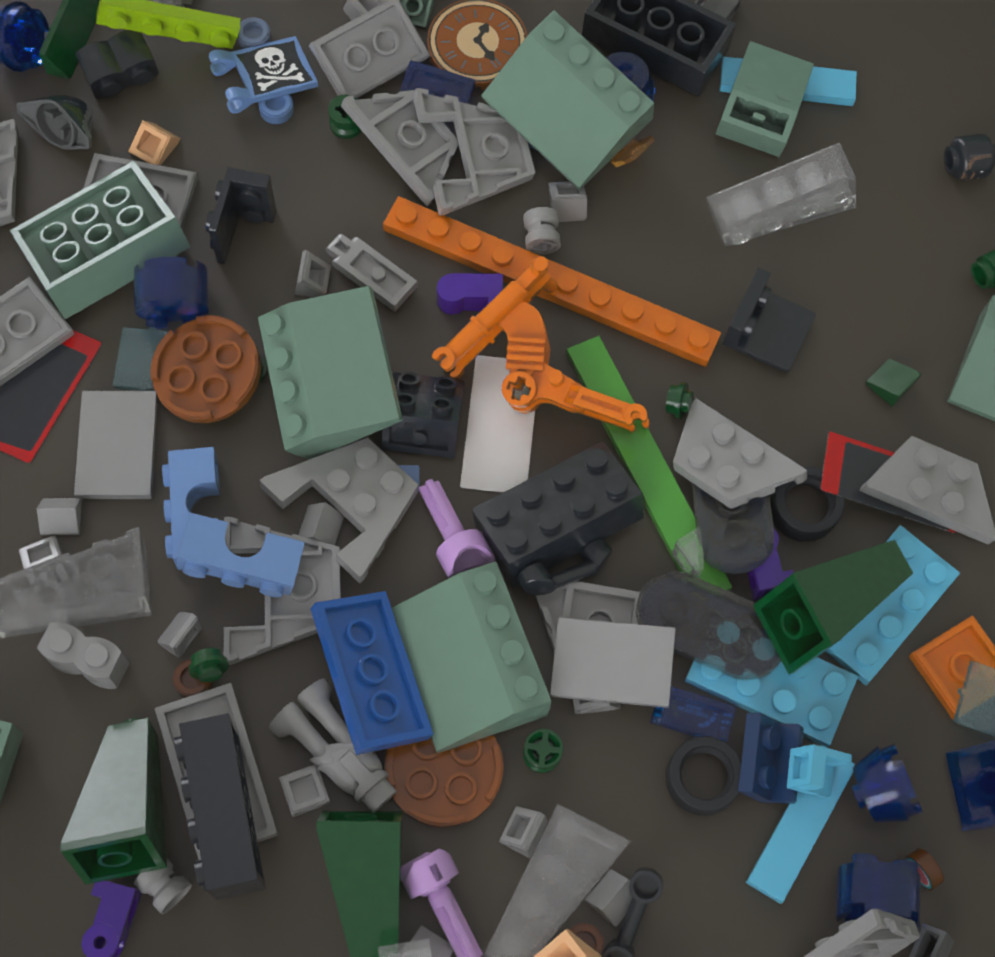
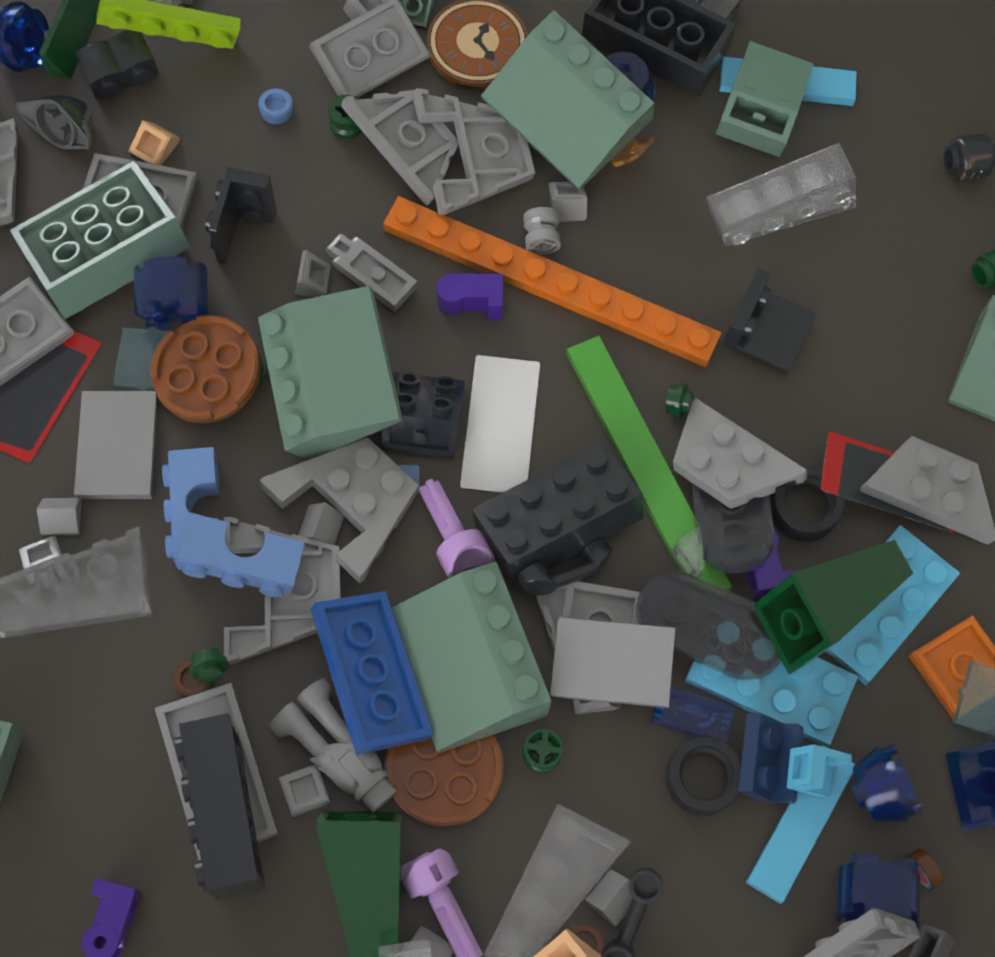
light grey brick [37,622,130,689] -> none
slope [60,718,167,884] -> none
light grey wheel [134,858,192,914] -> none
light grey slope [157,612,202,658] -> none
flag [209,36,318,114] -> none
sand blue tile [237,17,271,49] -> none
clear blue plate [400,60,476,104] -> none
orange piece [432,256,650,433] -> none
light grey slope [499,806,548,859] -> none
dark green slope [865,358,921,407] -> none

